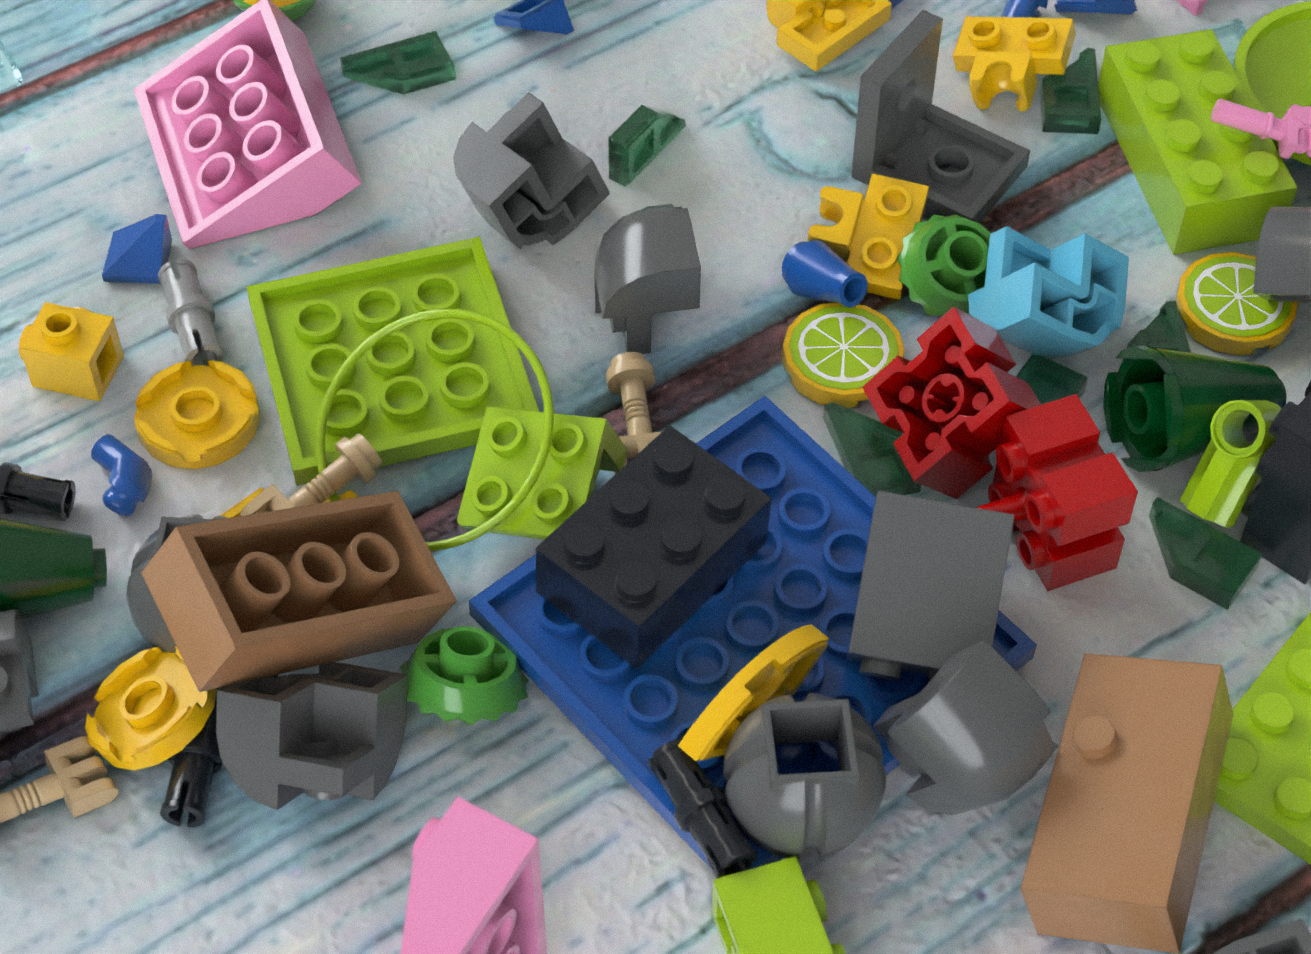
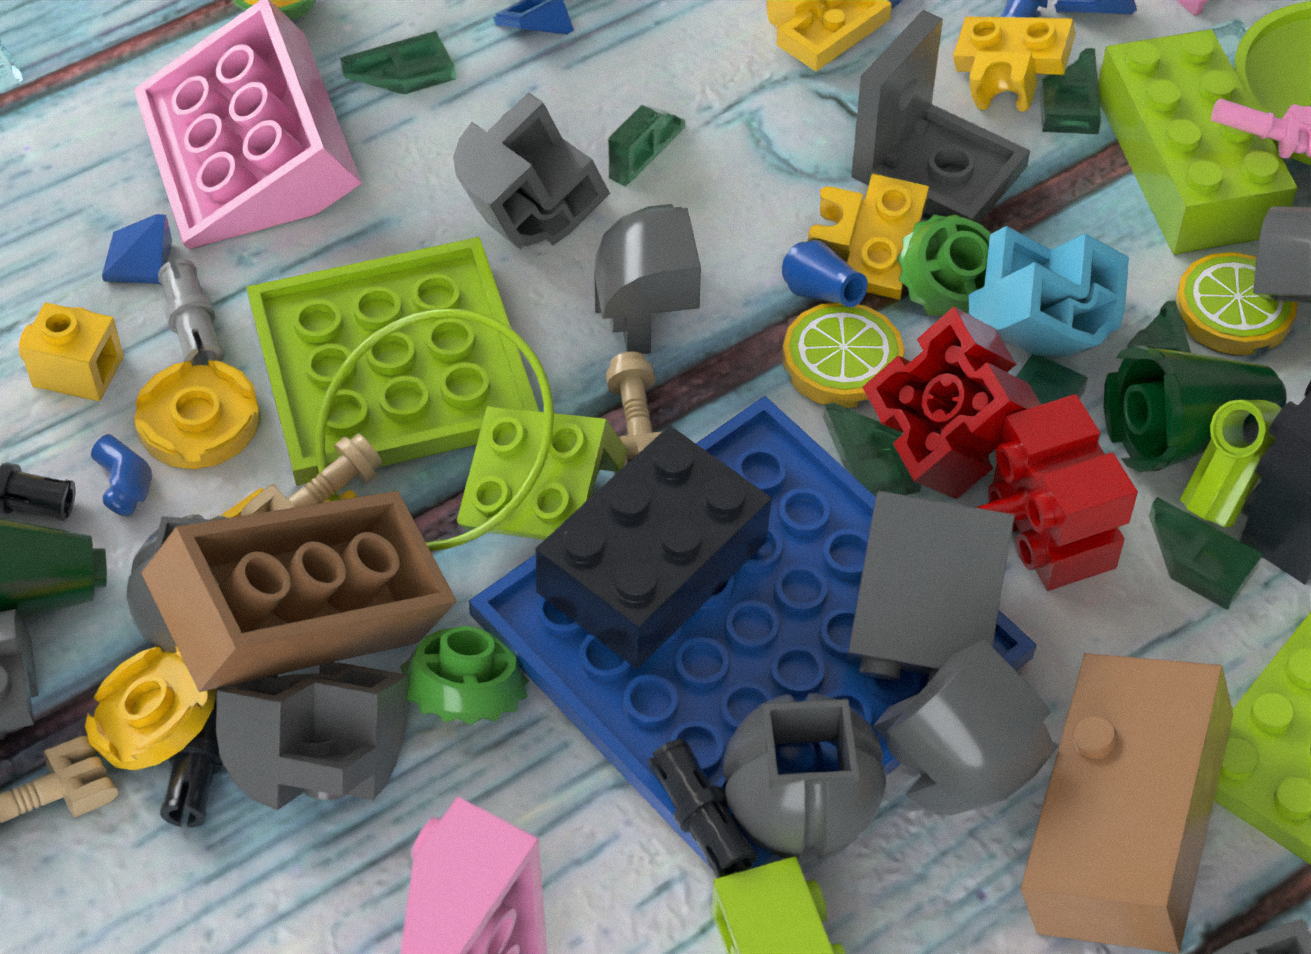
yellow tile [678,624,829,761] -> none

